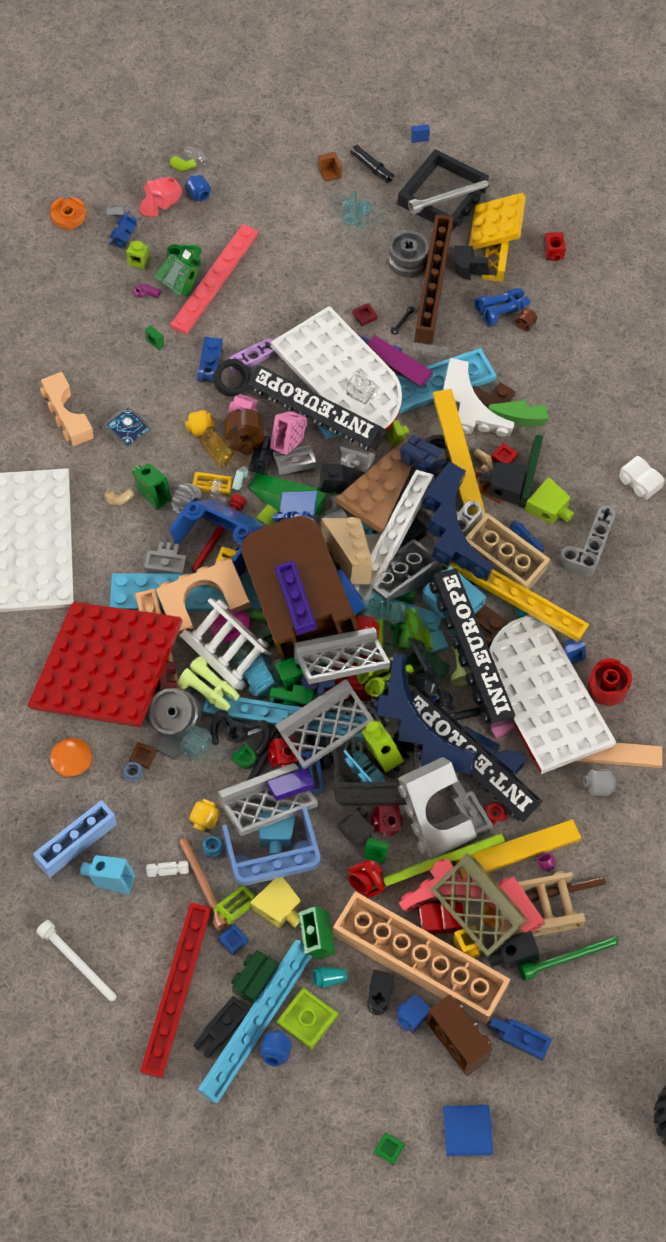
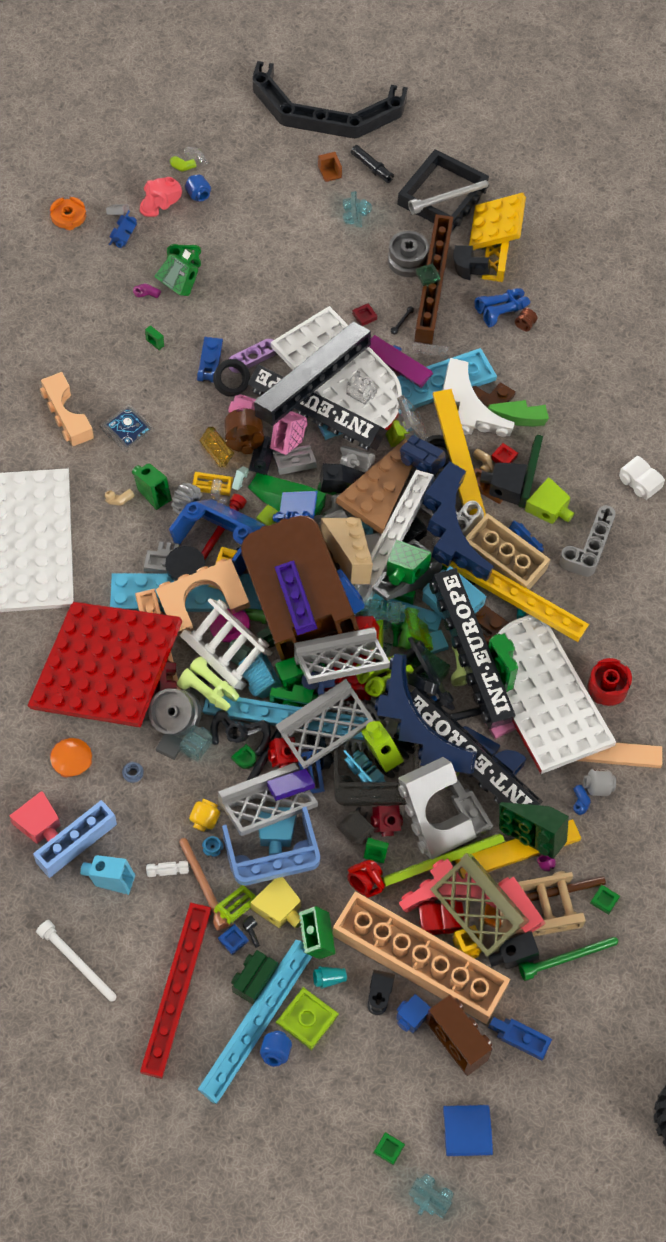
lime brick [126,241,151,270] -> none
reddish brown tile [129,742,157,770] -> none
coral plate [170,224,258,335] -> none
yellow head [185,410,215,437] -> none
black hinge [193,996,250,1058] -> none
blue tile [411,124,430,143] -> none
red plate [483,802,507,826] -> none
red brick [543,232,566,261] -> none
blue tile [564,639,586,664] -> none
none -> coral torso [9,791,61,844]
none -> black tile [165,546,205,581]
none -> black hand [243,916,260,948]
none -> black piece [252,61,408,139]
none -> brick [254,322,371,426]
none -> green torso [386,540,431,585]
none -> clear plate [397,395,428,440]
none -> clear light blue hips [408,1174,454,1219]
none -> clear green tile [416,263,440,286]
none -> green plate [488,633,518,692]
none -> dark green slope [499,802,569,859]
none -> blue arm [573,785,591,815]
none -> green tile [590,884,620,915]

